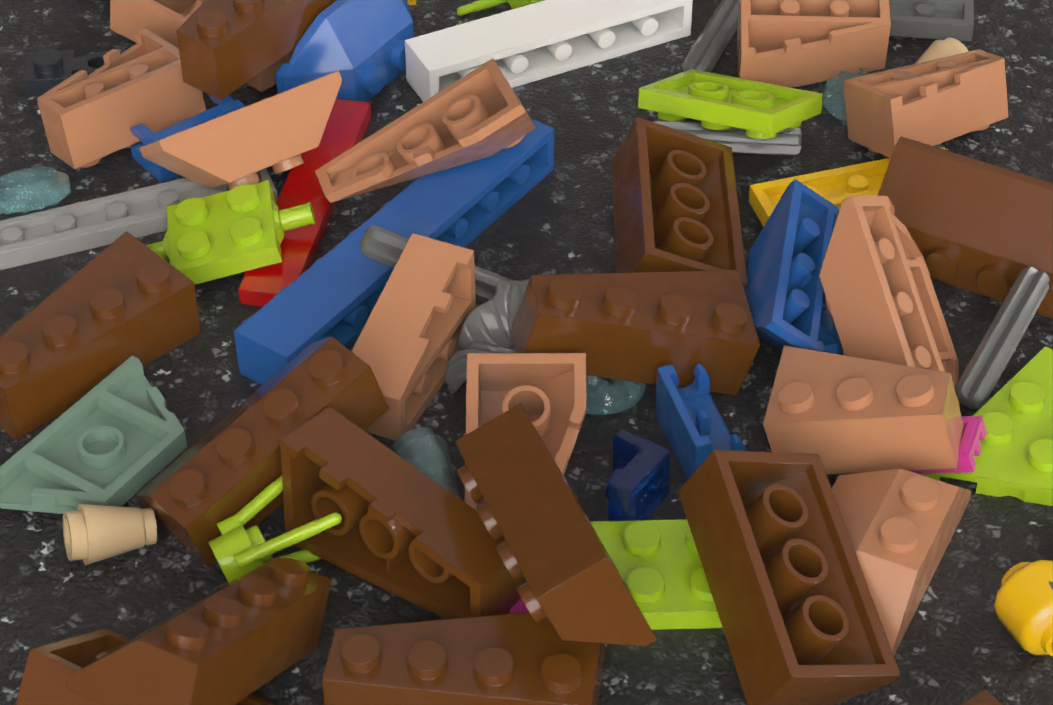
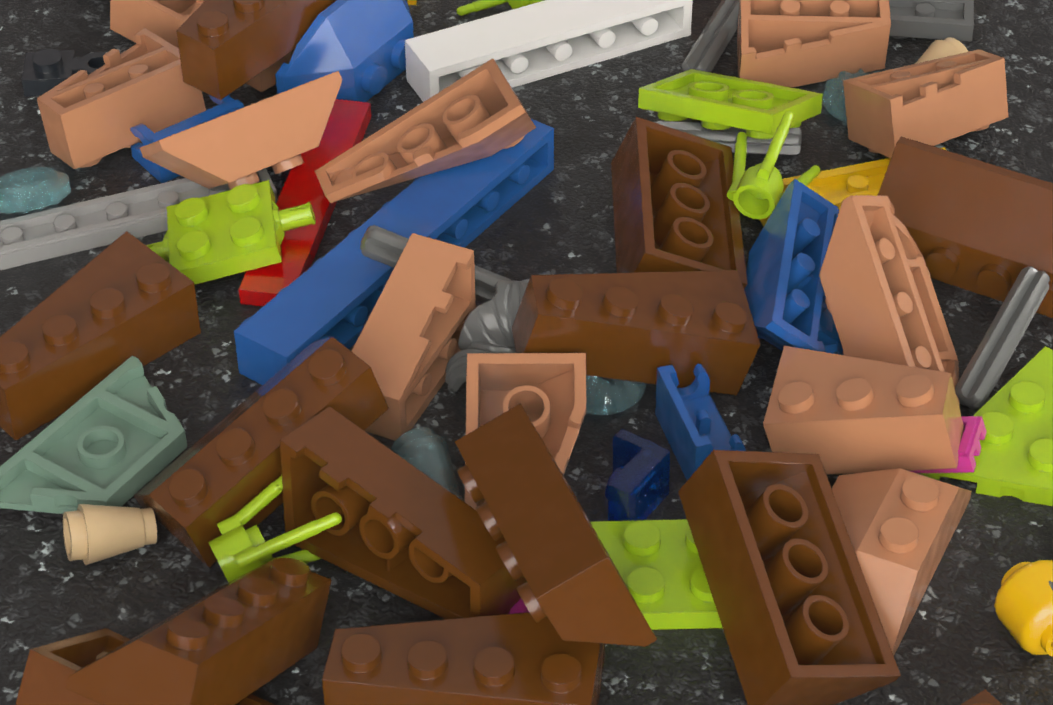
none -> lime plant [727,111,820,219]

